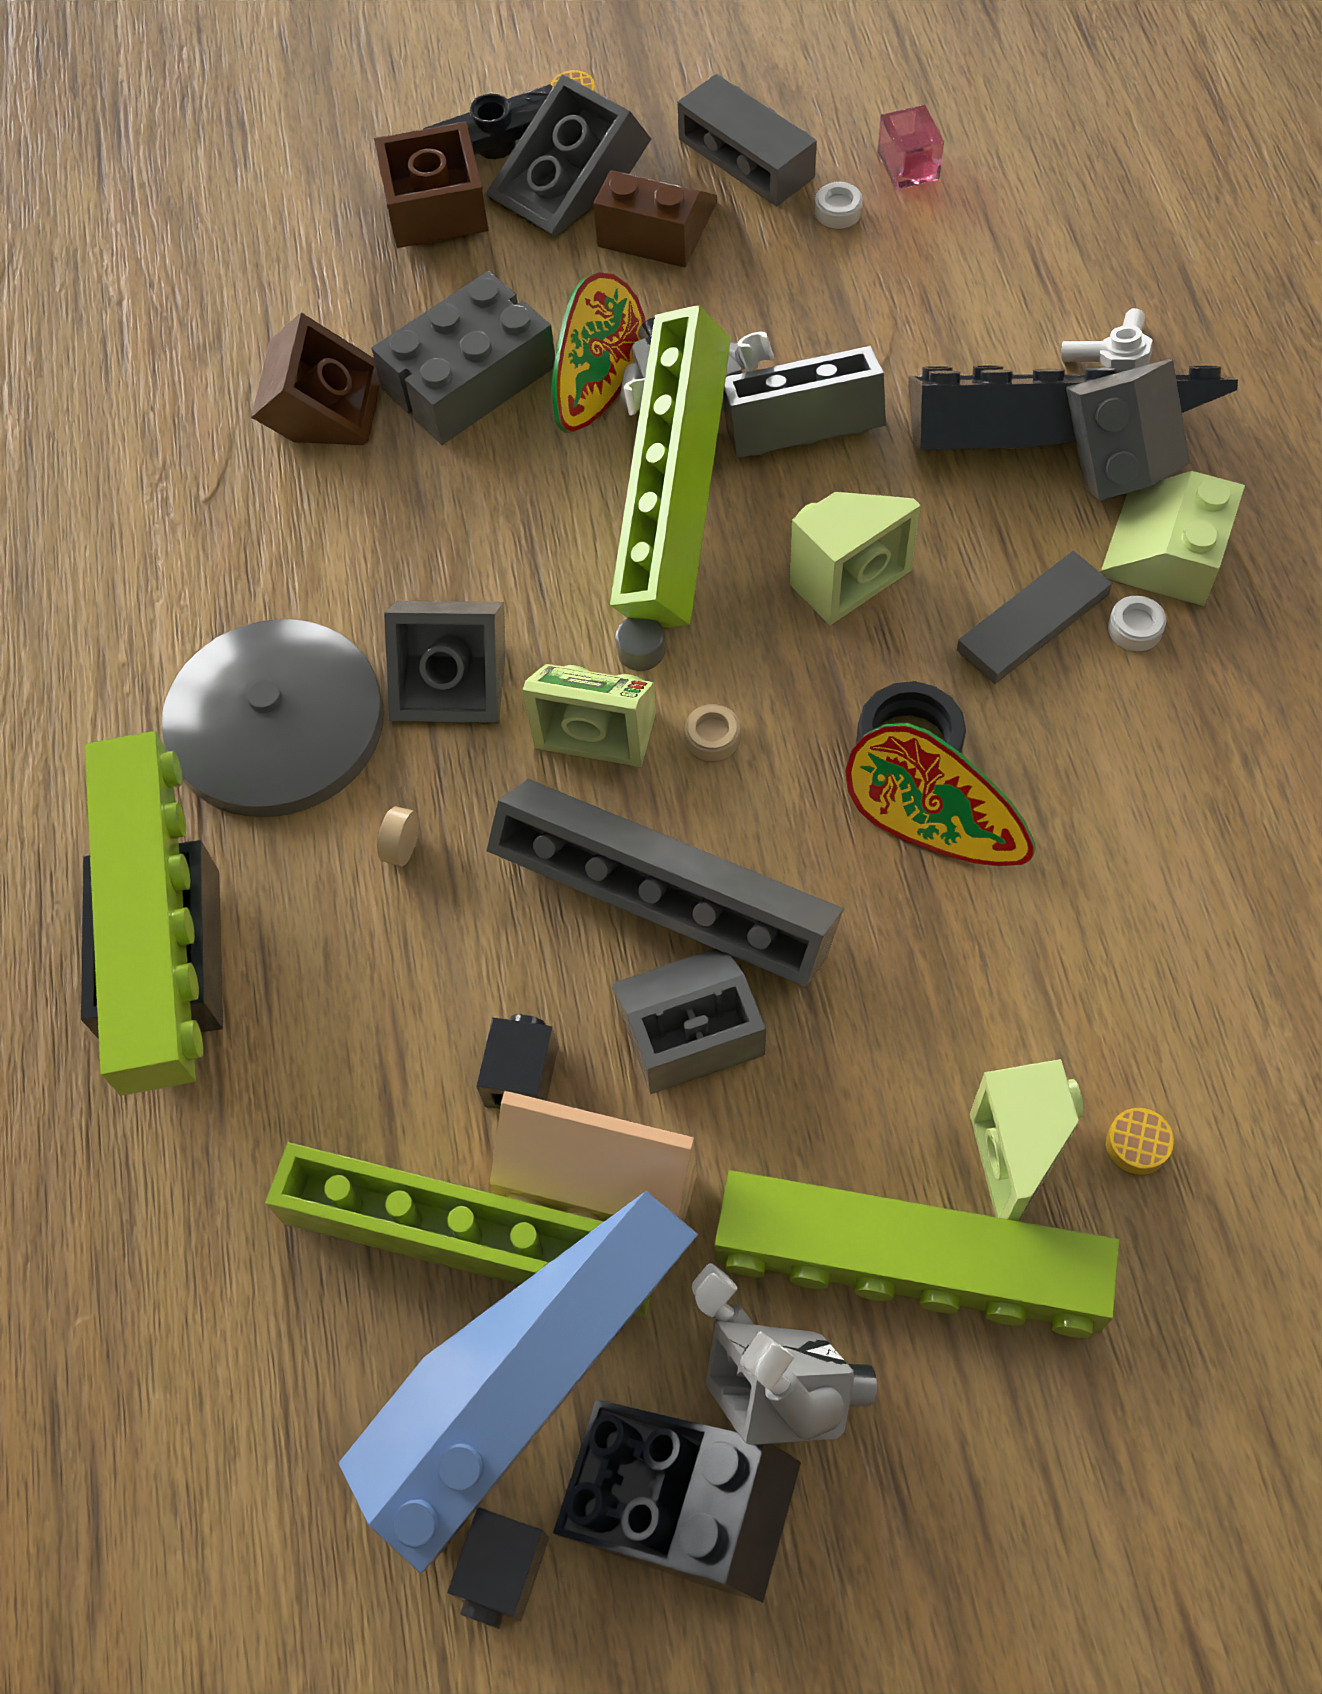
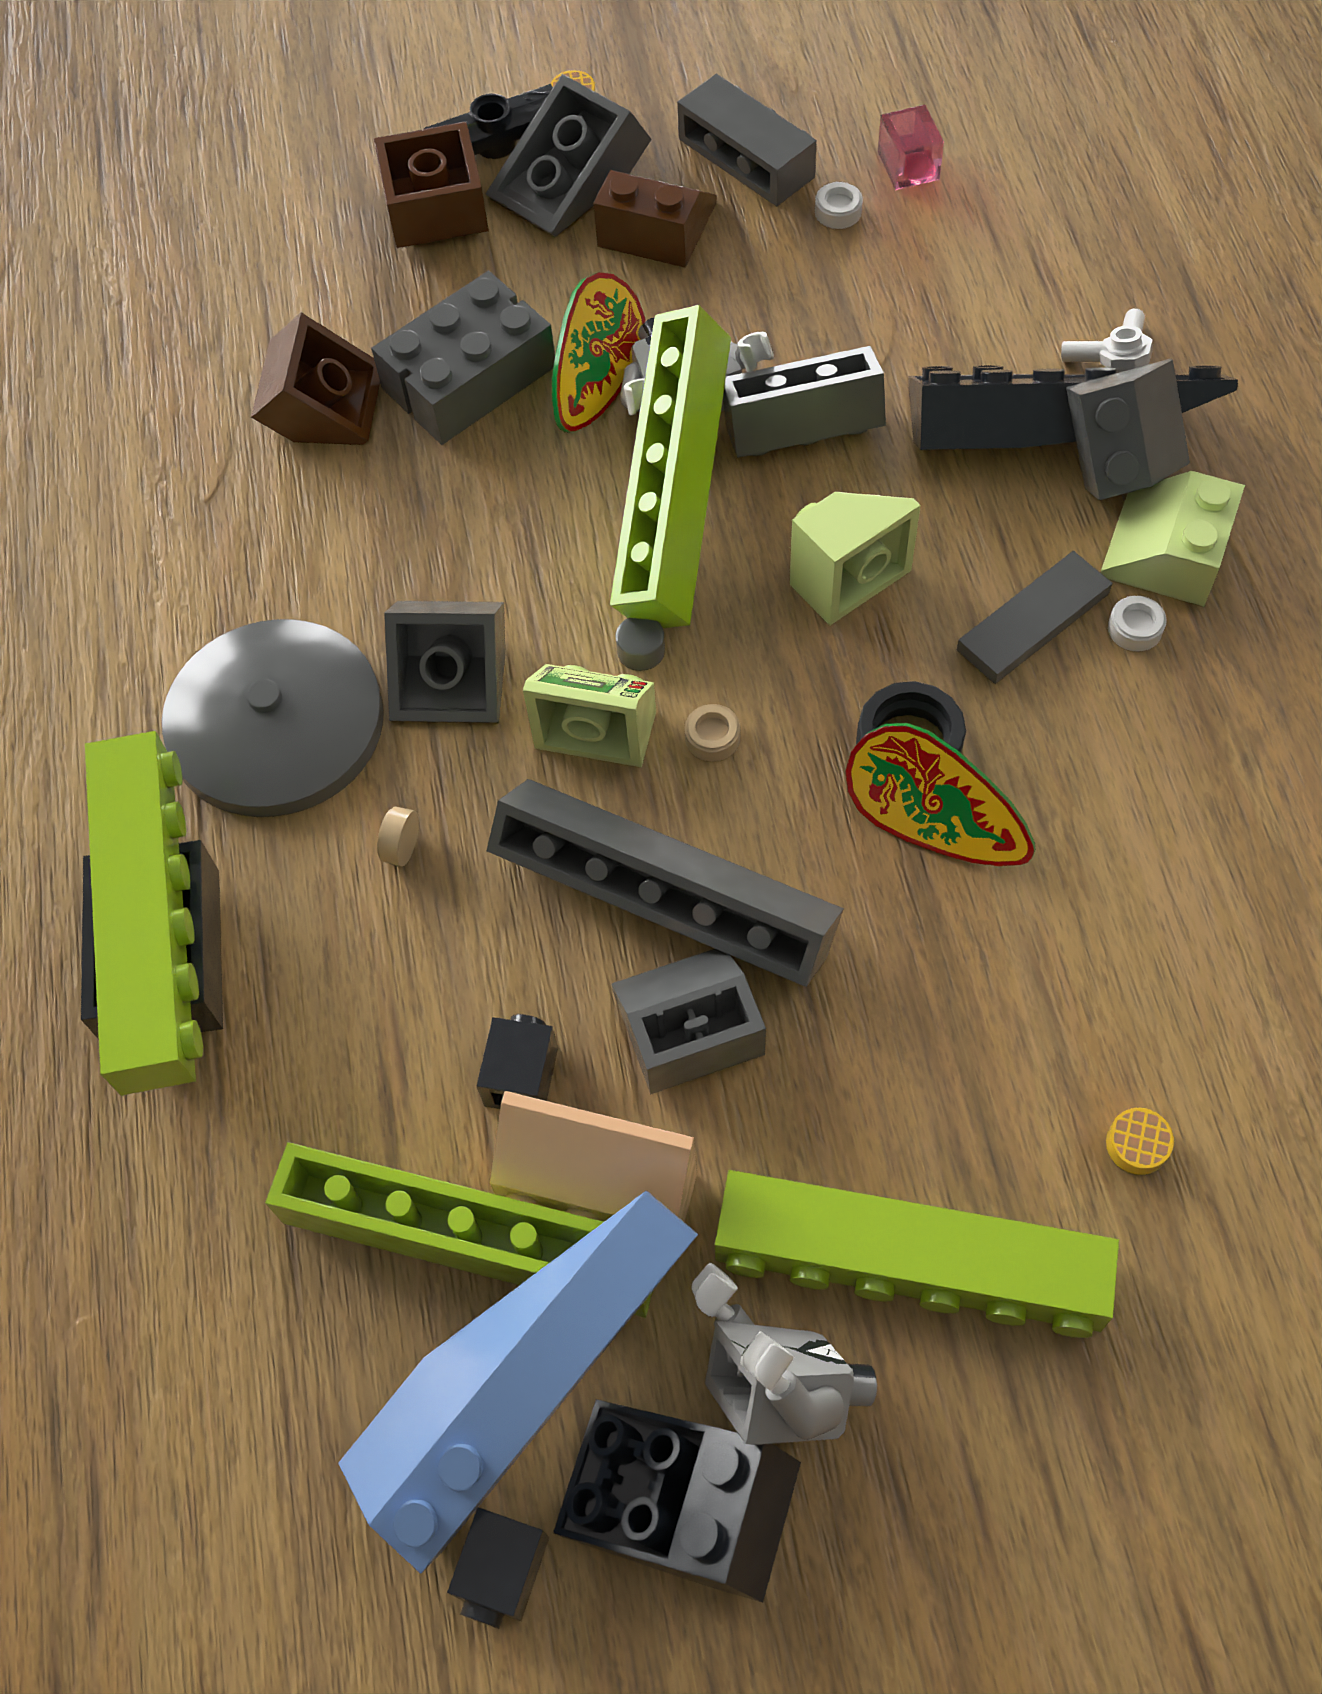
yellowish green slope [970,1059,1084,1221] -> none

